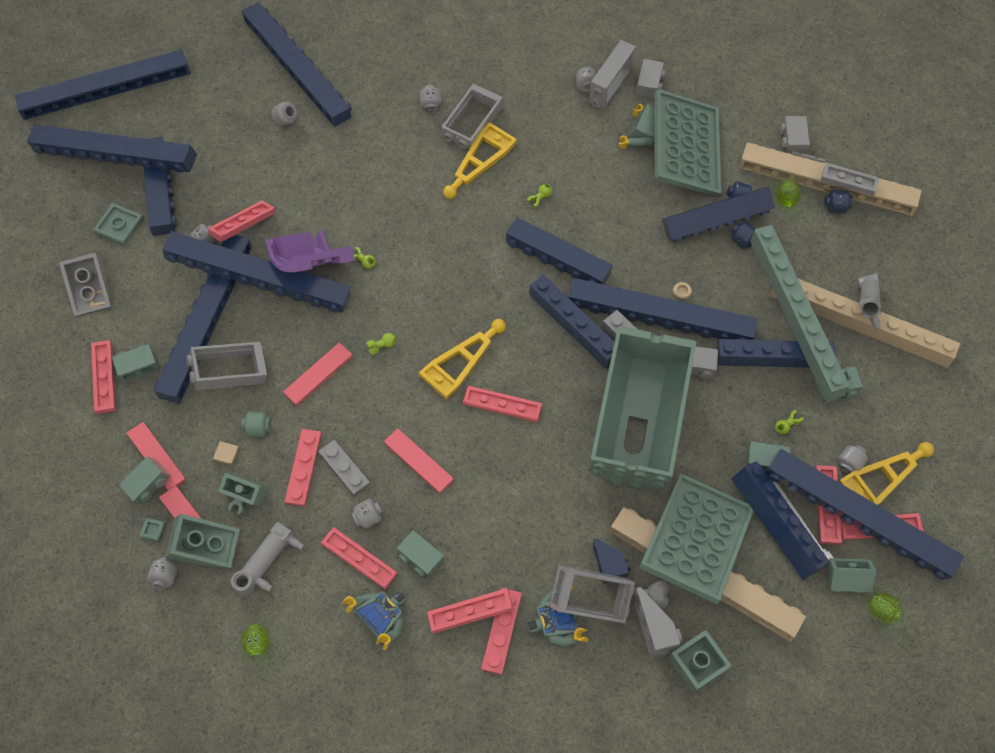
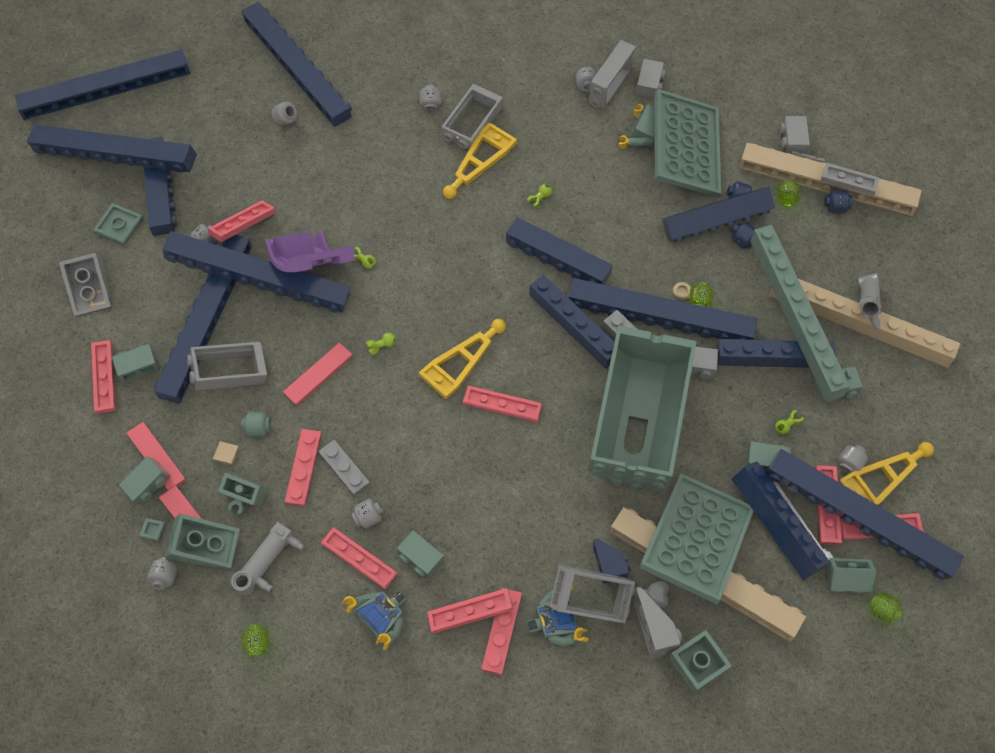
coral tile [384,429,454,494] -> none
none -> clear neon green head [688,282,714,307]

